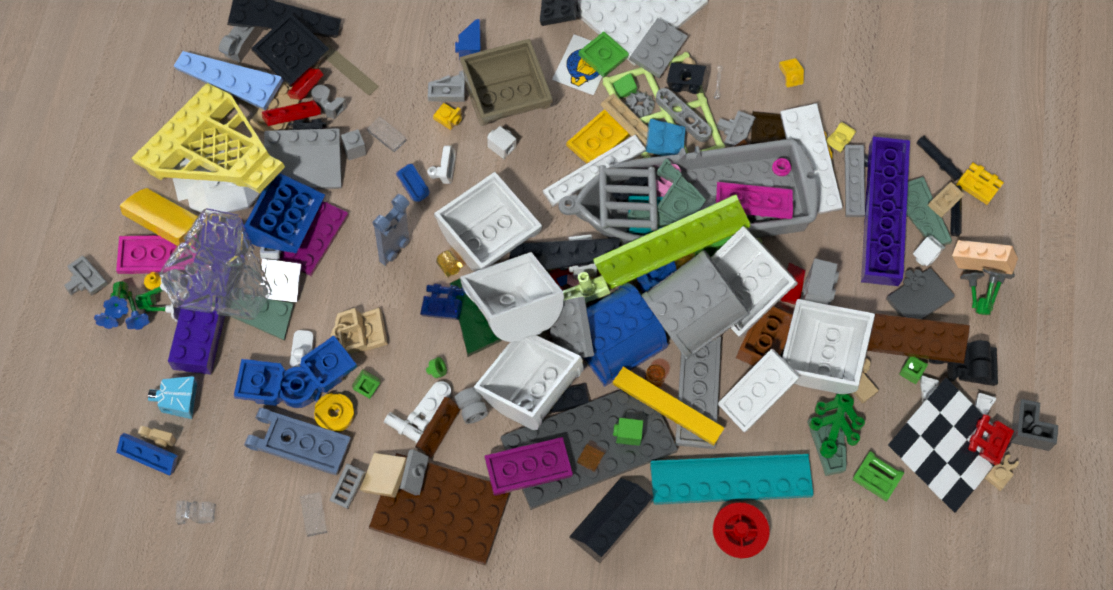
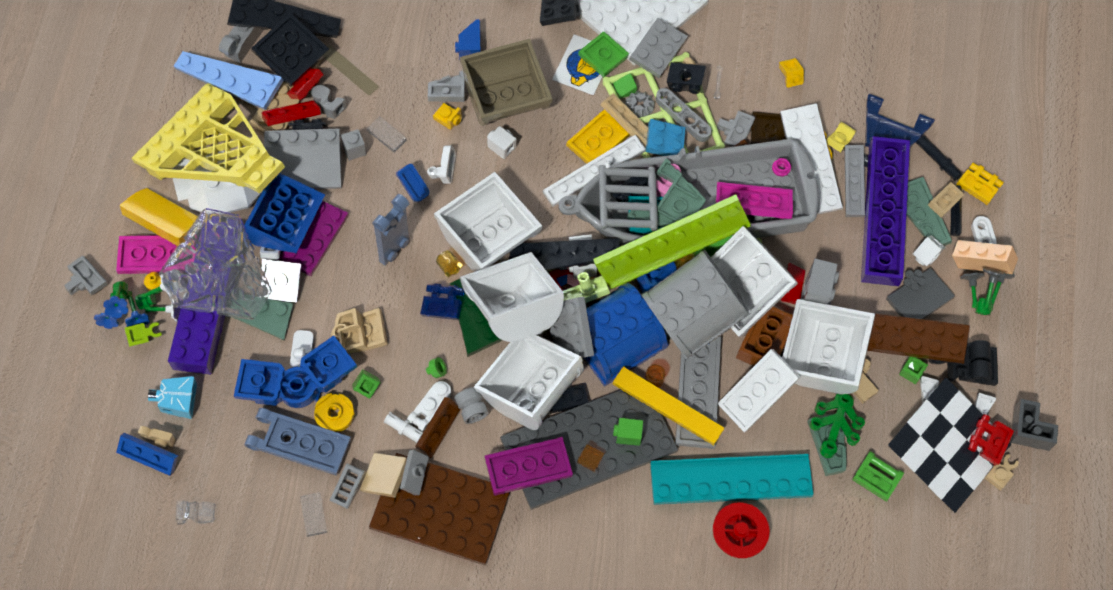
black slope [569,478,654,563] -> none
none -> lime plate [124,322,162,347]
none -> dark blue wing [865,94,935,148]
none -> white plate [971,216,997,244]

